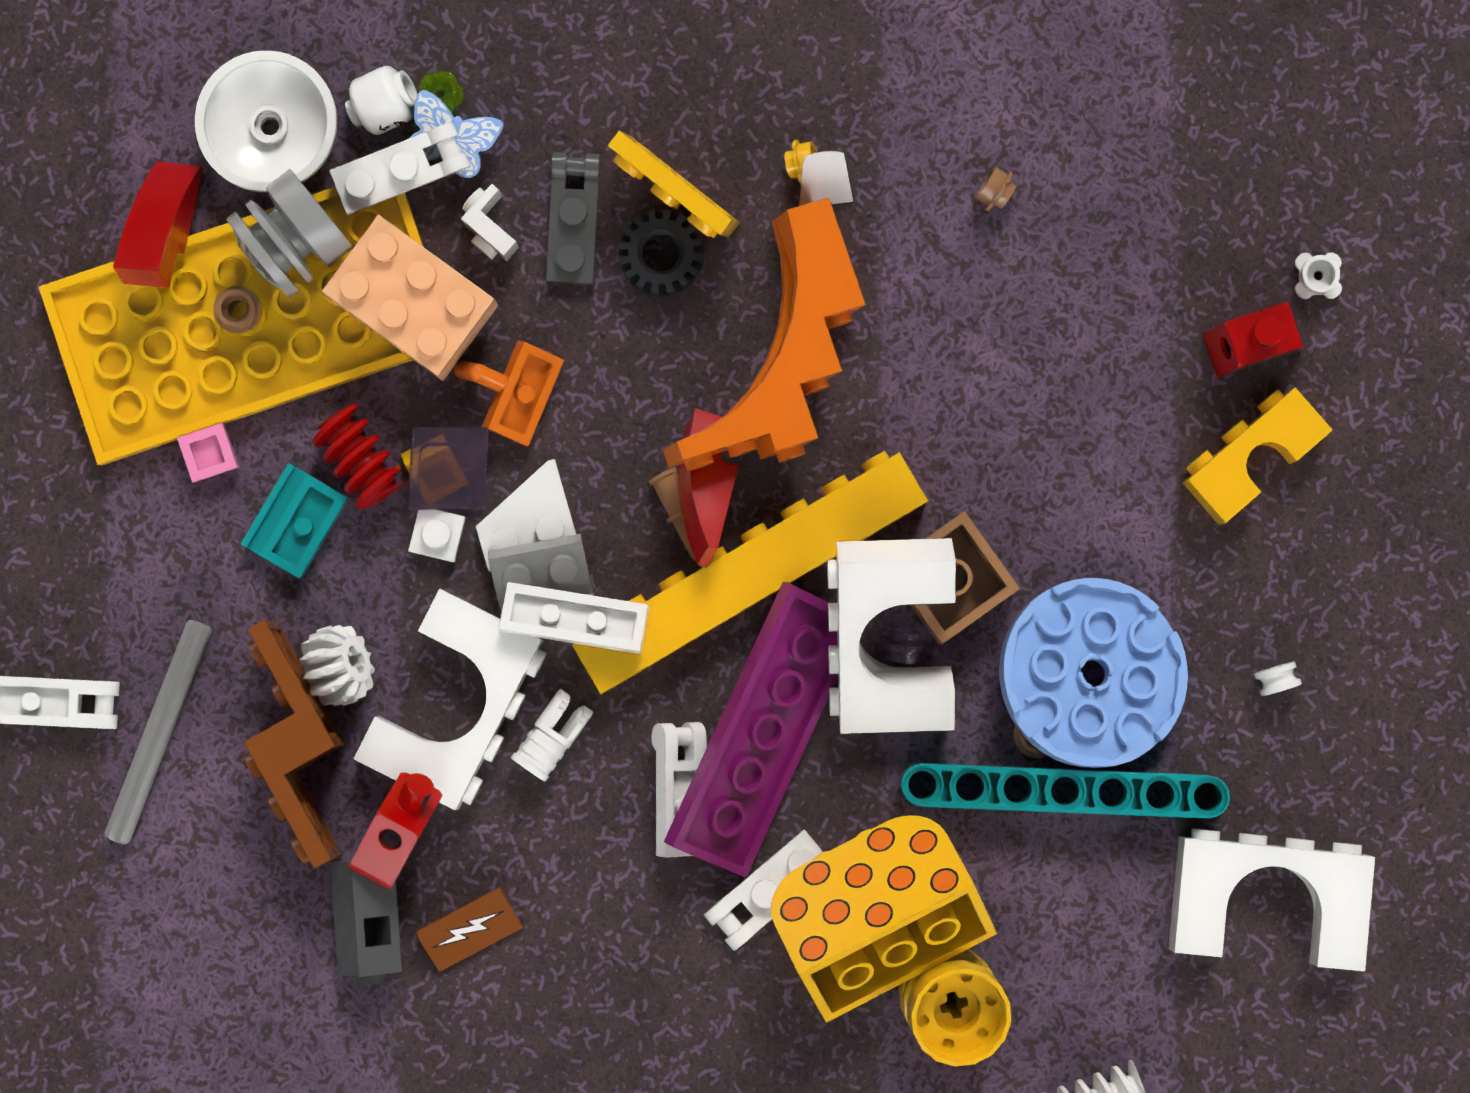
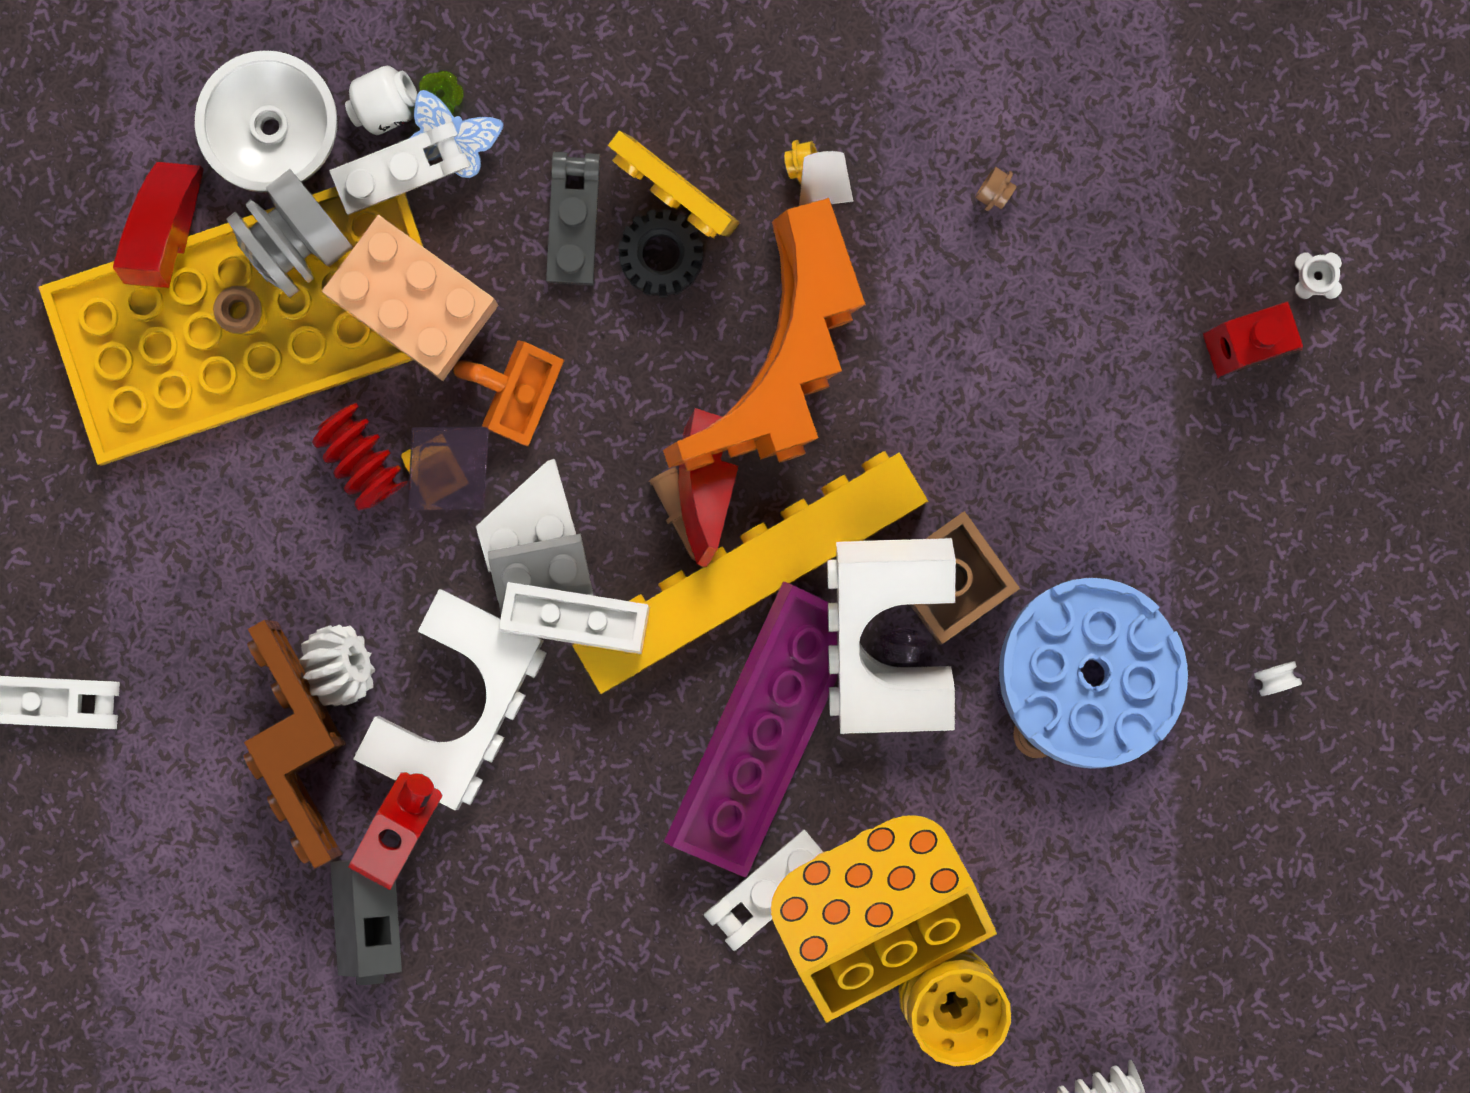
light grey axle [104,620,212,844] -> none
bright pink plate [177,423,240,483] -> none
teal plate [241,463,350,579] -> none
white plate [408,506,467,563] -> none
dark orange slope [415,886,523,972] -> none
white bracket [461,184,519,261] -> none
white hinge [511,689,593,782] -> none
white plate [651,722,707,858] -> none
teal beam [899,763,1230,818] -> none
white arch [1168,828,1375,971] -> none
yellow arch [1183,387,1332,525] -> none

